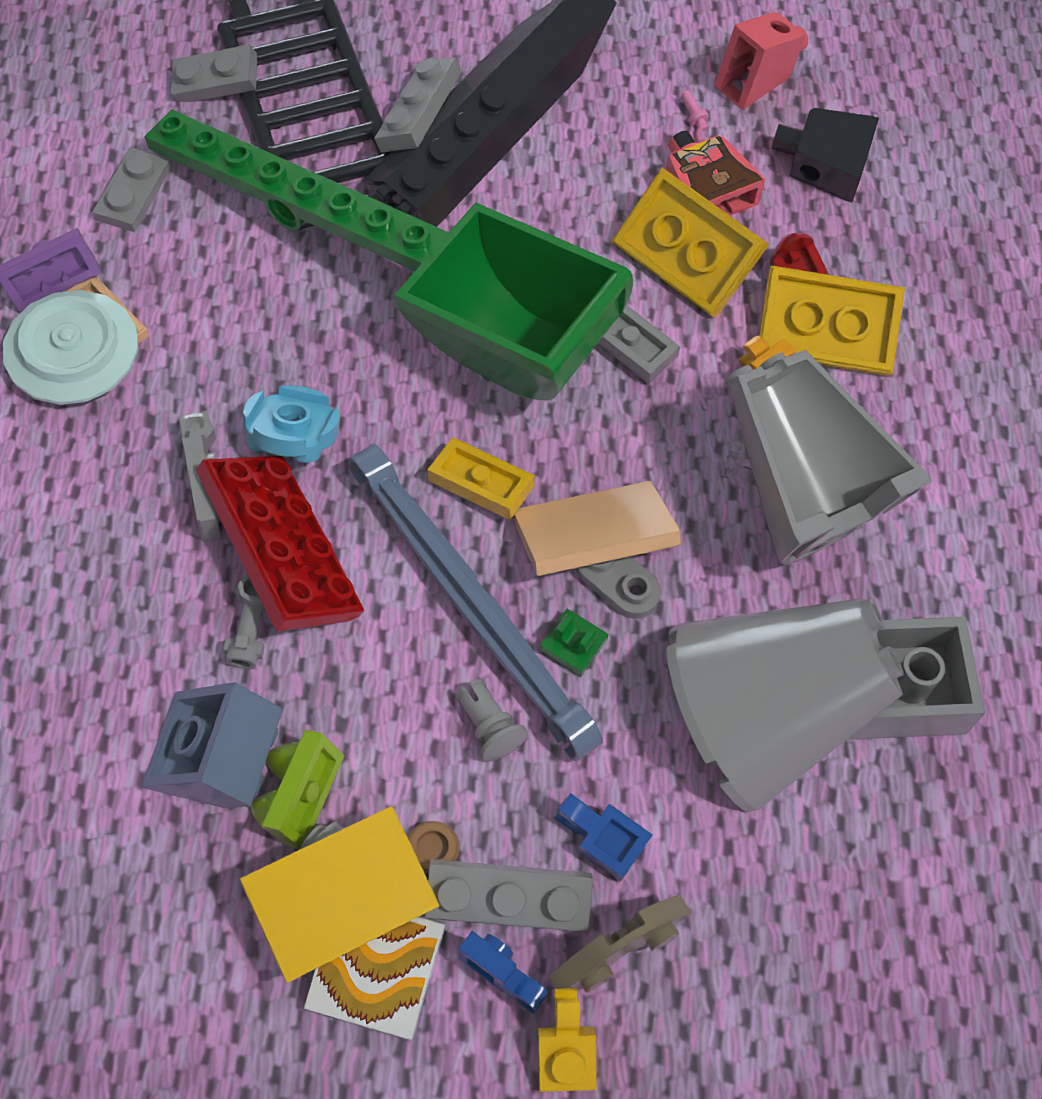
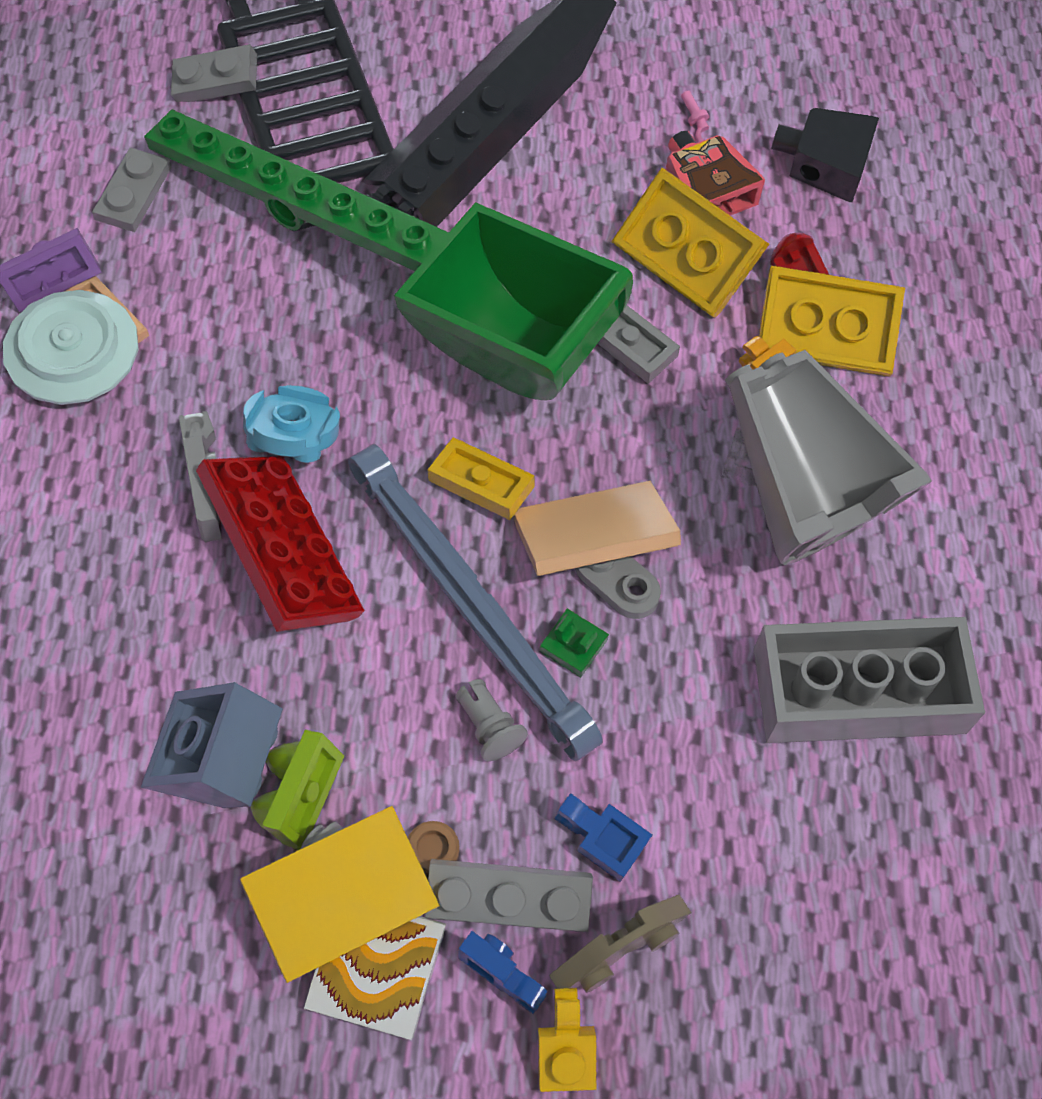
light grey bar [223,574,266,669] -> none
light grey plate [374,57,462,152] -> none
light grey cone [667,598,903,812] -> none
coral torso [714,12,808,110] -> none

